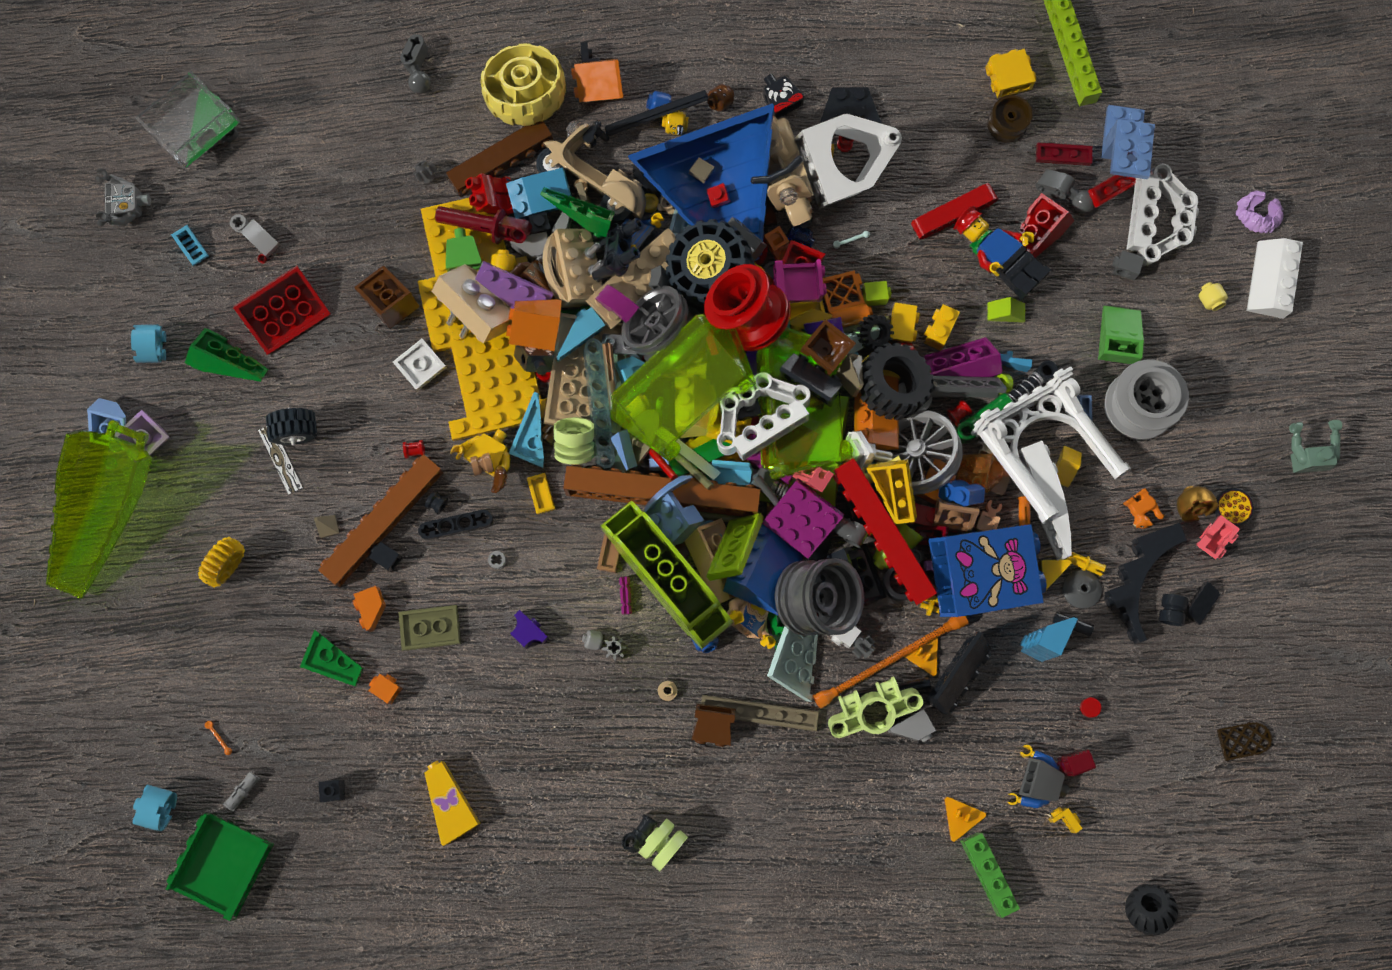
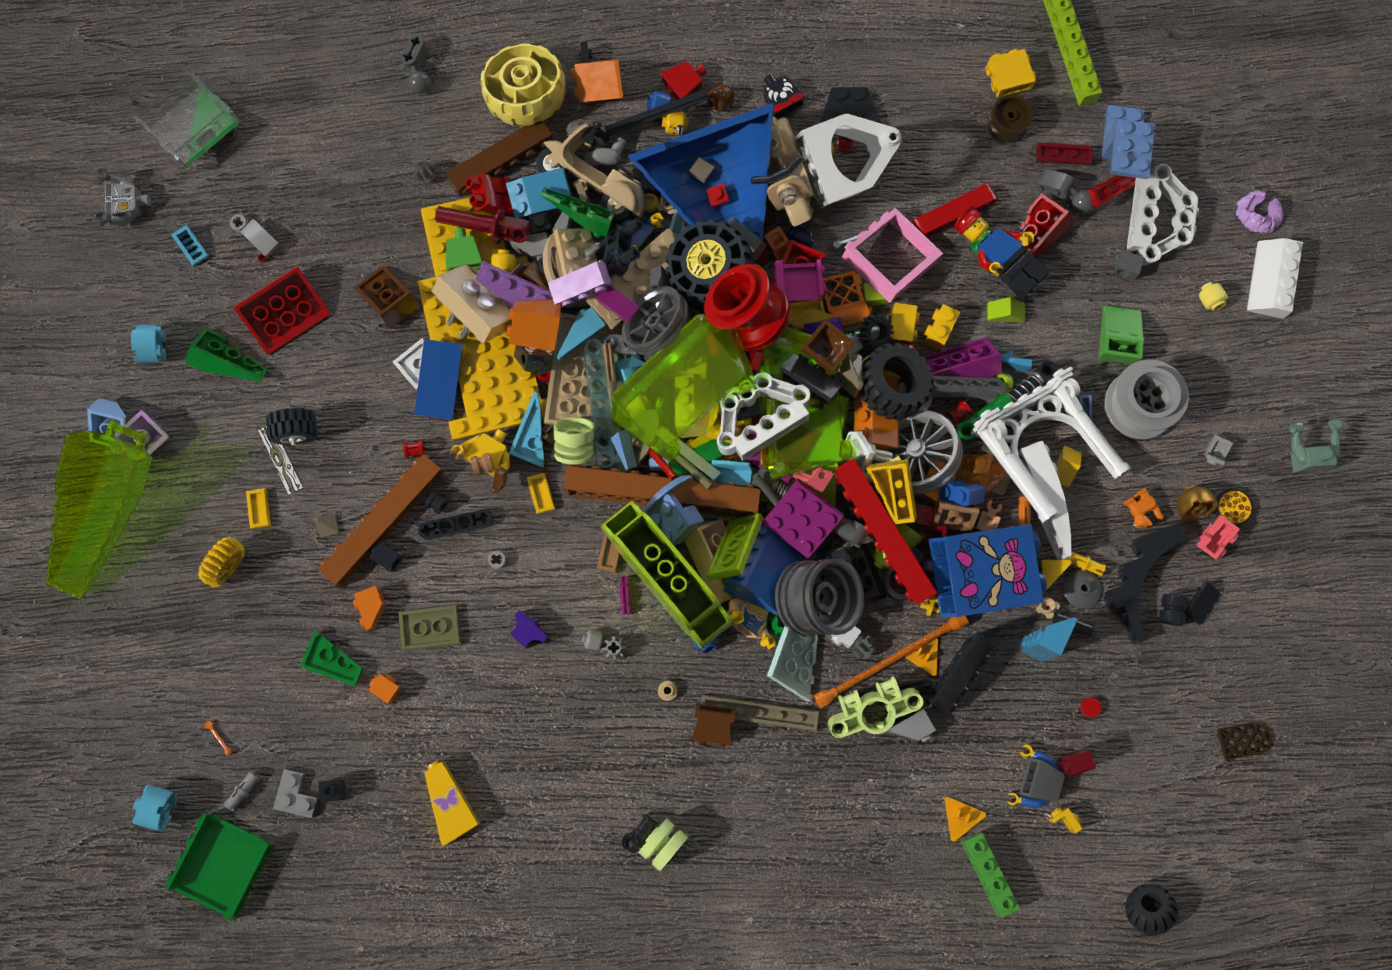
none -> yellow tile [246,488,271,530]
none -> light grey plate [273,769,319,818]
none -> blue tile [414,339,462,420]
none -> lavender brick [548,261,612,307]
none -> light grey arm [584,137,627,166]
none -> red torso [661,61,707,100]
none -> red plate [748,349,765,370]
none -> bright pink window [842,208,943,303]
none -> tan plate [1036,597,1060,619]
none -> light grey bracket [1204,434,1233,466]

